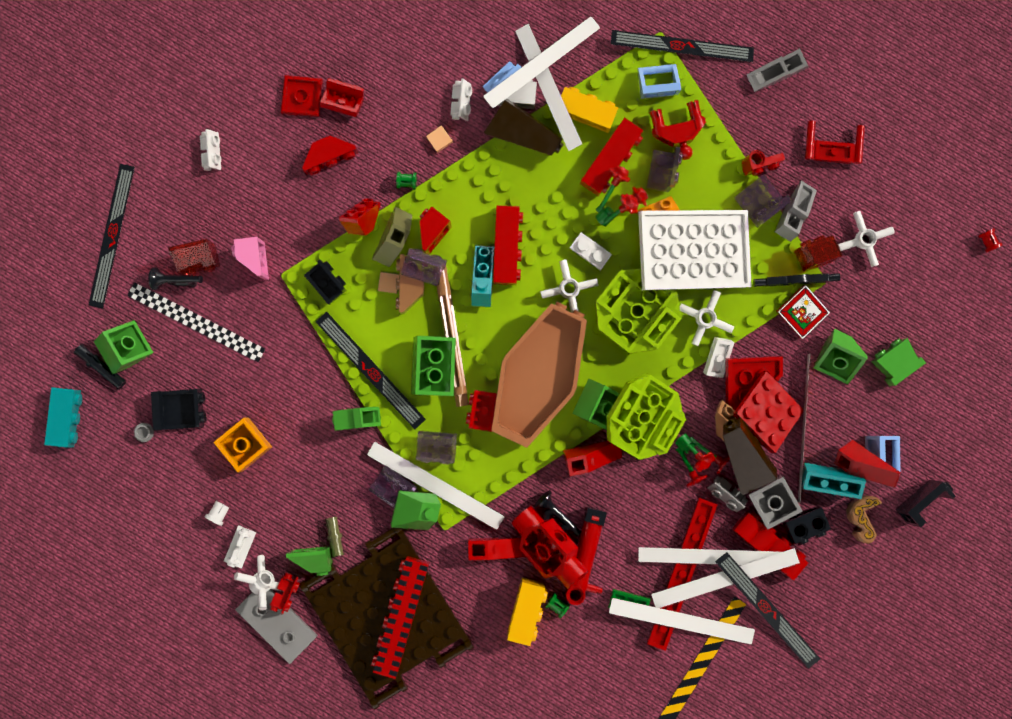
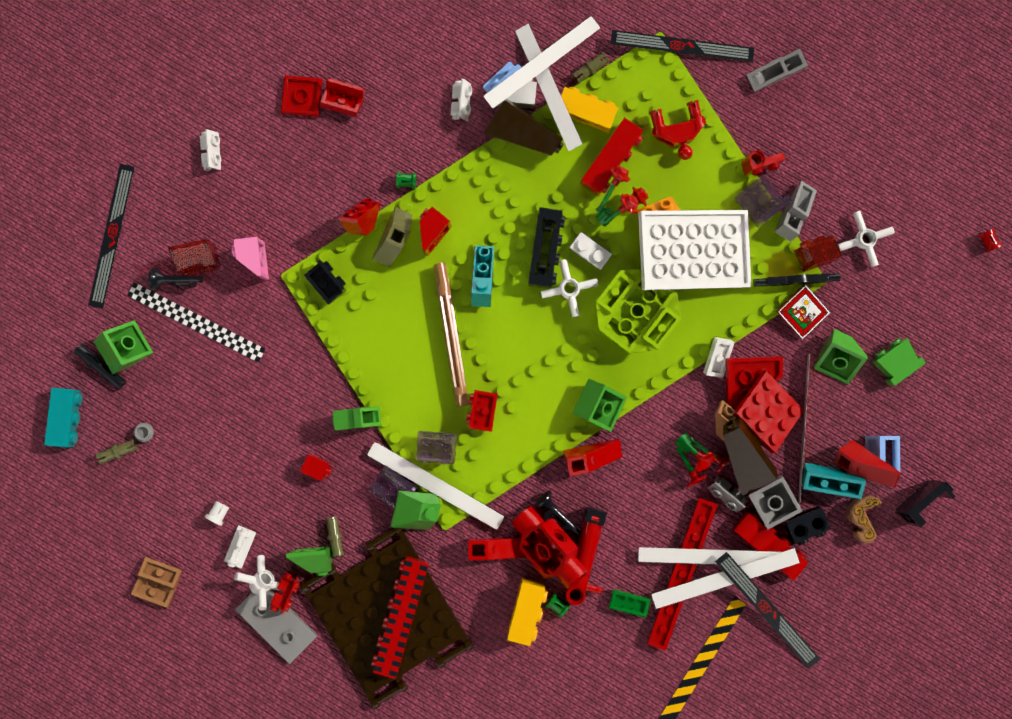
black panel [151,388,207,430] -> none
light orange brick [214,417,272,472] -> none
red slope [302,135,359,175] -> none
black sticker [316,311,426,429] -> none
light nougat tile [378,272,399,294] -> none
medium nougat slope [396,254,424,314] -> none
bracket [401,248,447,286] -> none
bright green slope [411,336,456,396] -> none
light nougat tile [426,125,453,153] -> none
nougat container [492,302,587,448] -> none
red brick [493,205,523,285] -> none
lime piece [606,373,686,460] -> none
white sticker [609,598,755,644] -> none
light blue tile [638,64,681,99] -> none
bracket [646,147,683,192] -> none
white bar [679,290,734,346] -> none
red plate [805,121,865,164] -> none
none -> olive pin [96,439,138,465]
none -> medium nougat slope [131,557,182,609]
none -> red brick [300,454,333,481]
none -> black brick [528,207,565,289]
none -> olive pin [572,51,610,84]

